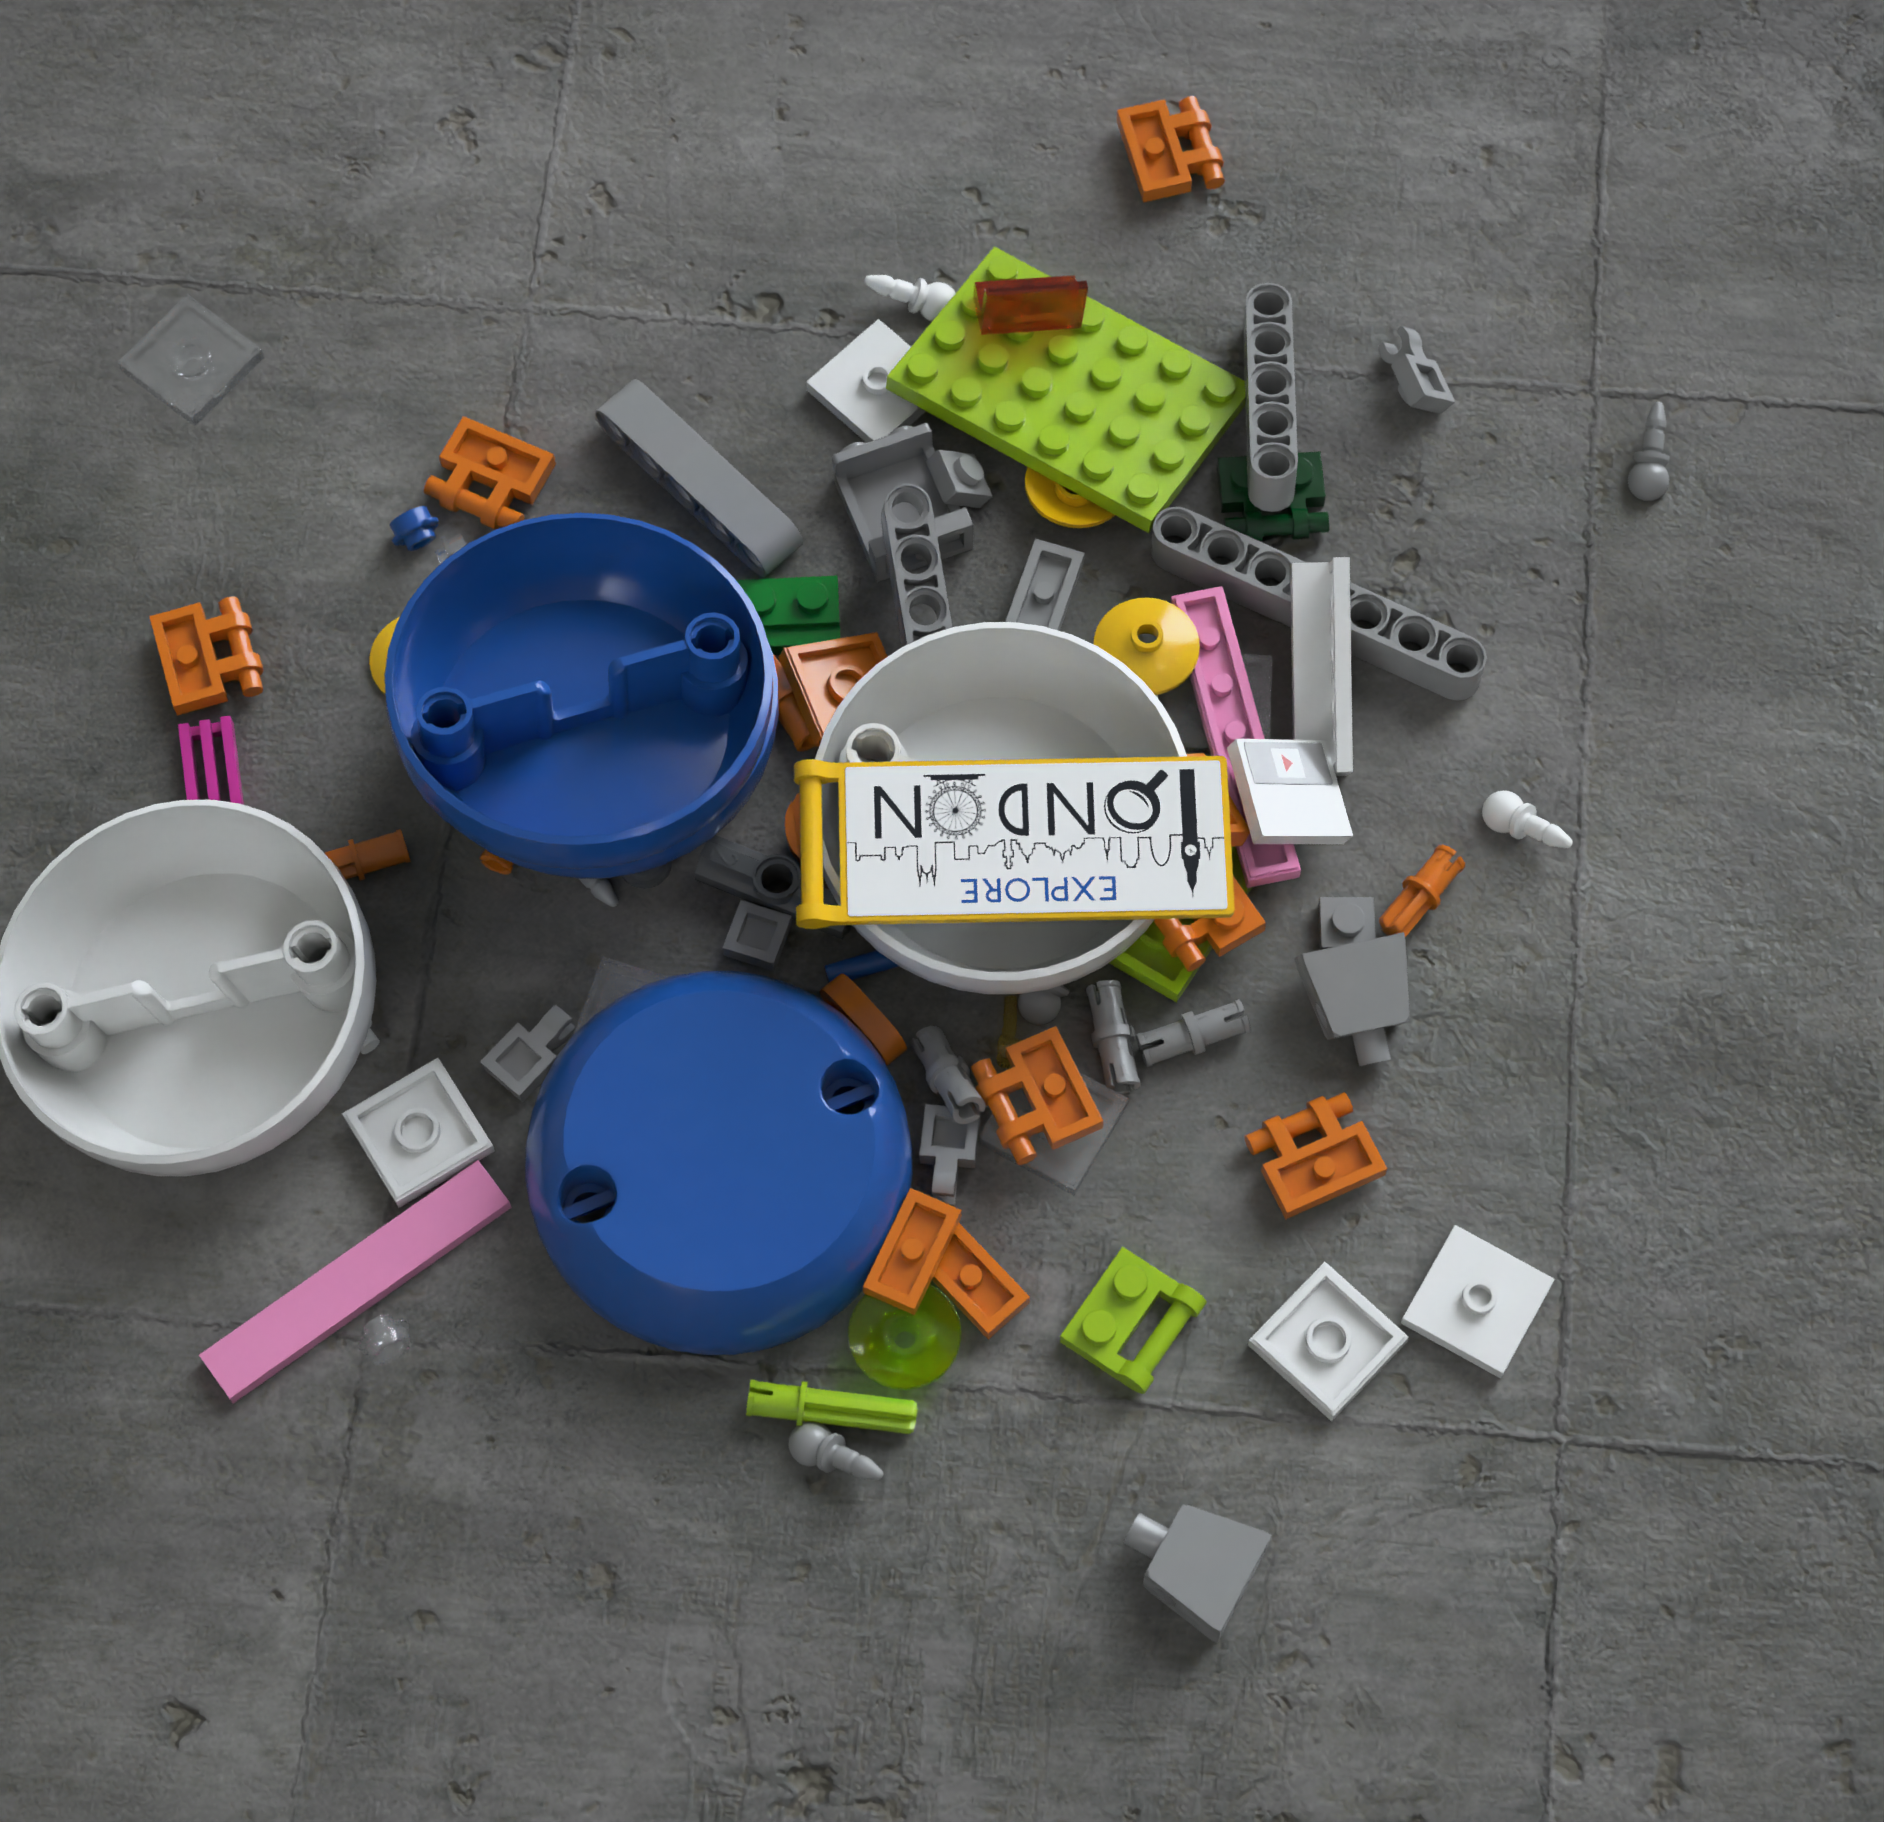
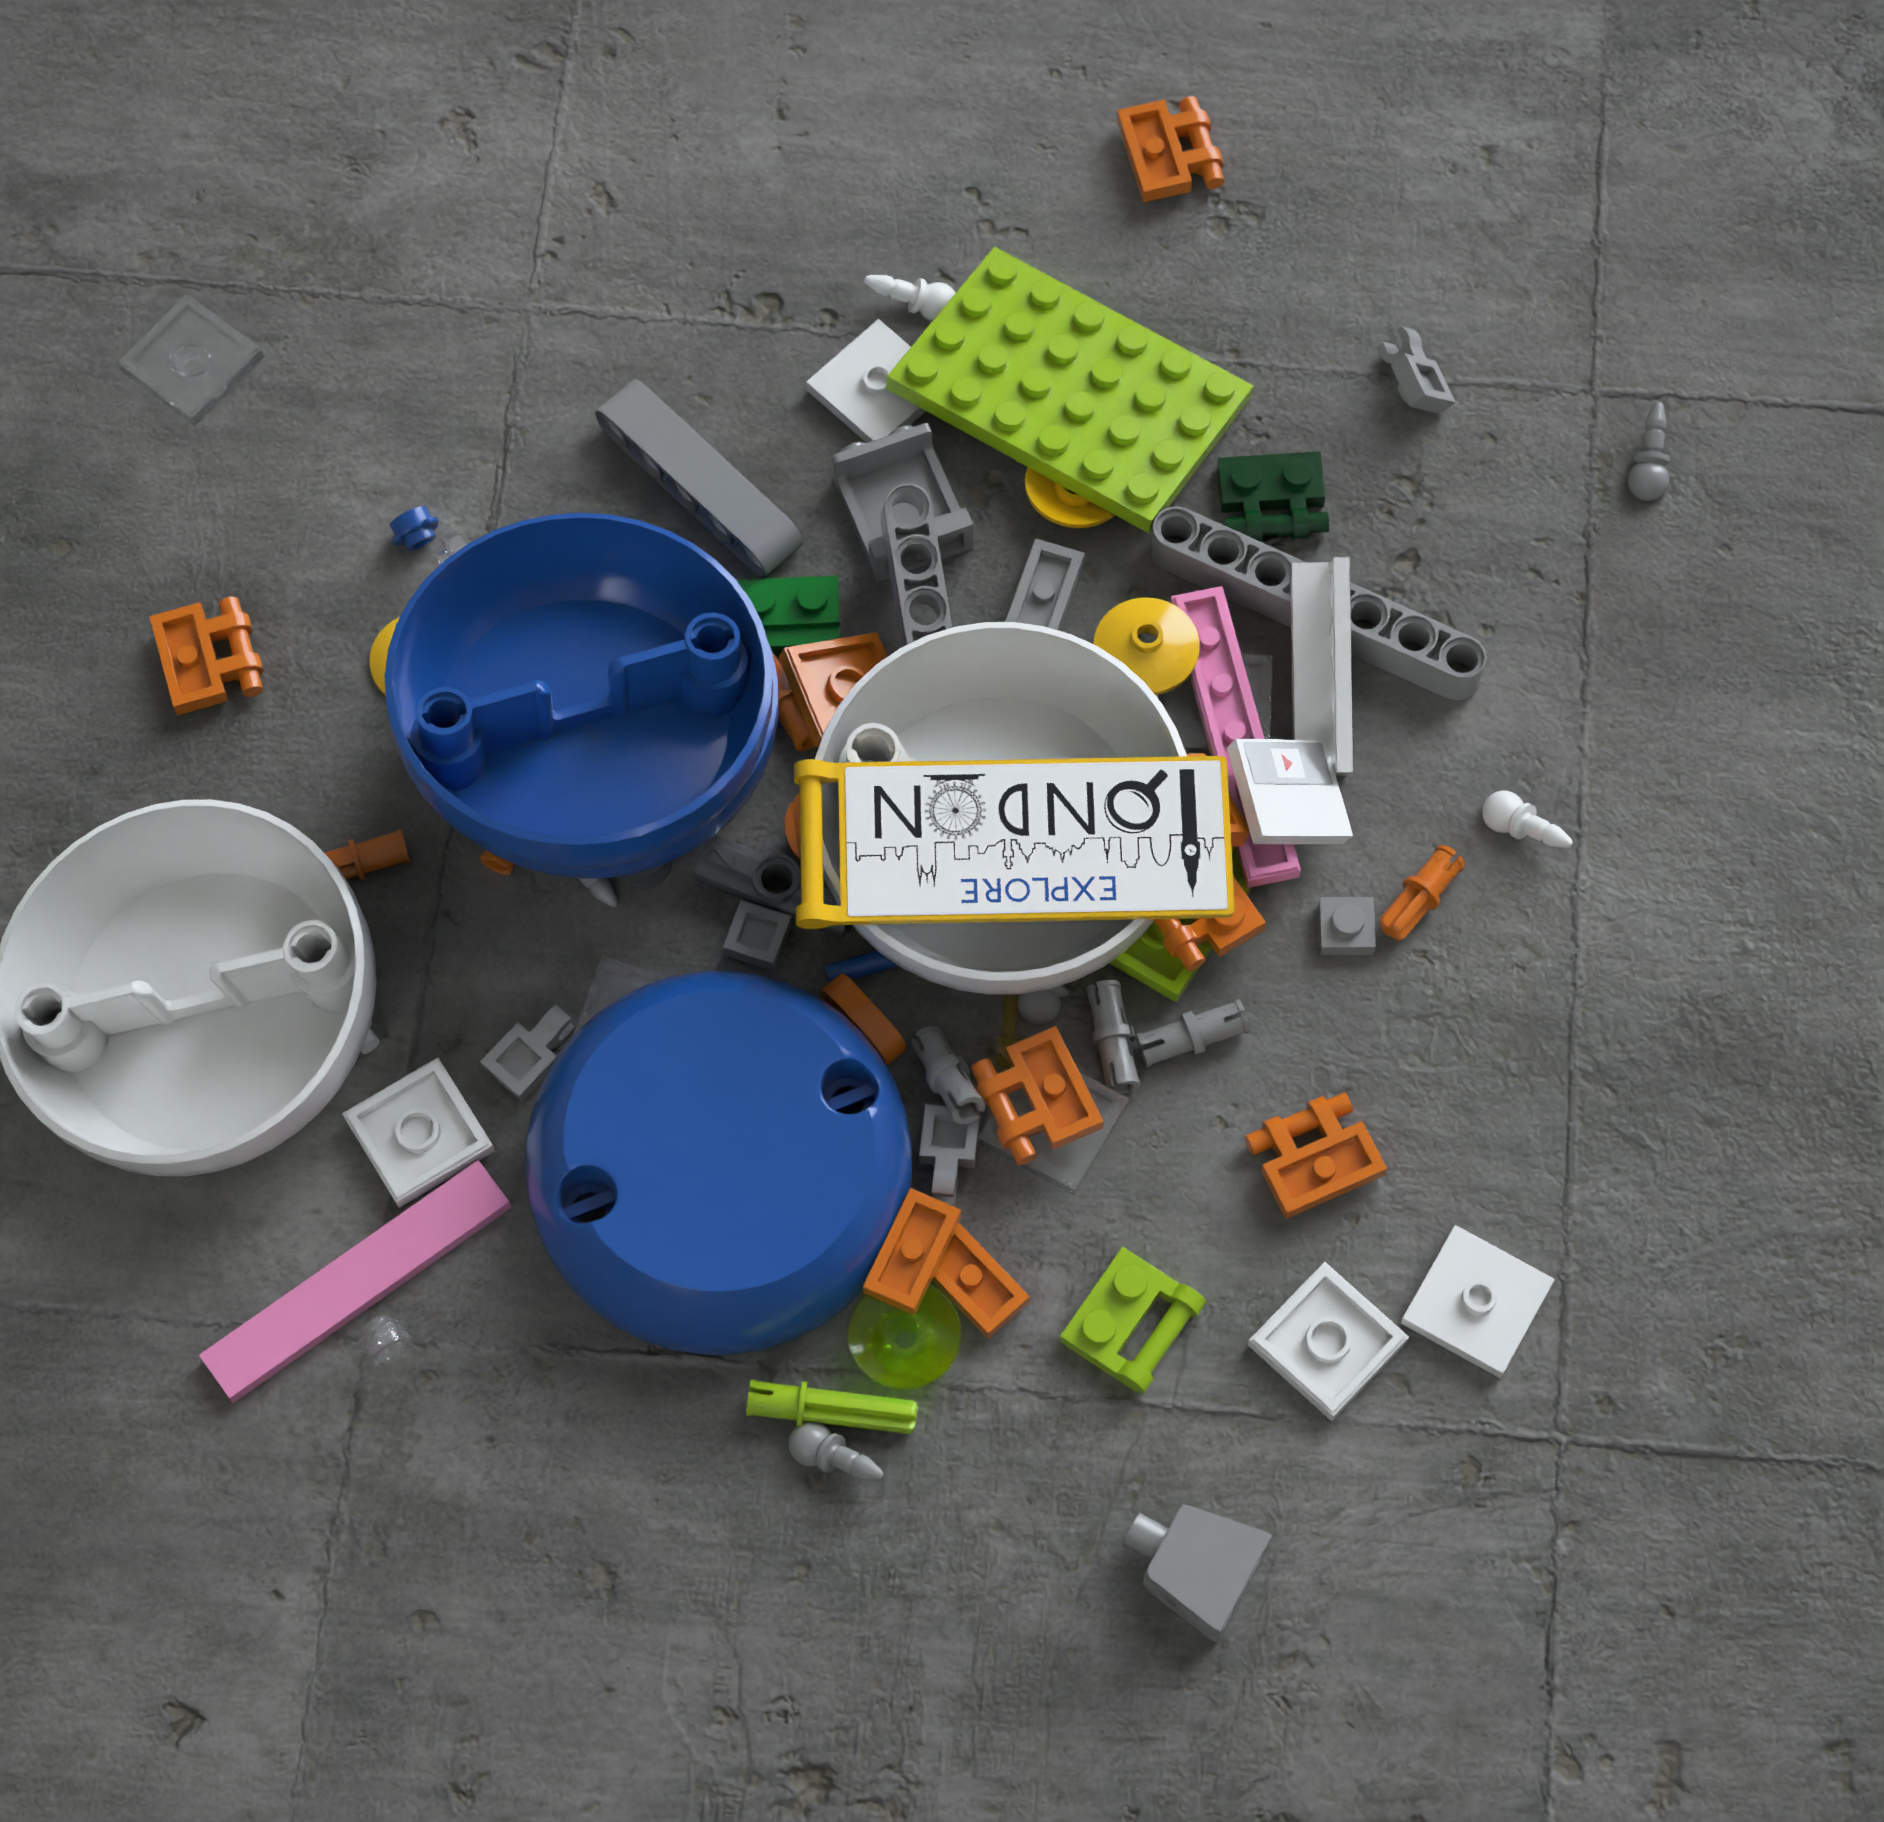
dark pink tile [178,716,244,805] -> none
orange plate [424,416,556,530] -> none
light grey plate [926,449,993,508] -> none
clear red panel [973,275,1088,335] -> none
light grey beam [1243,283,1298,512] -> none
light grey torso [1294,932,1410,1067] -> none

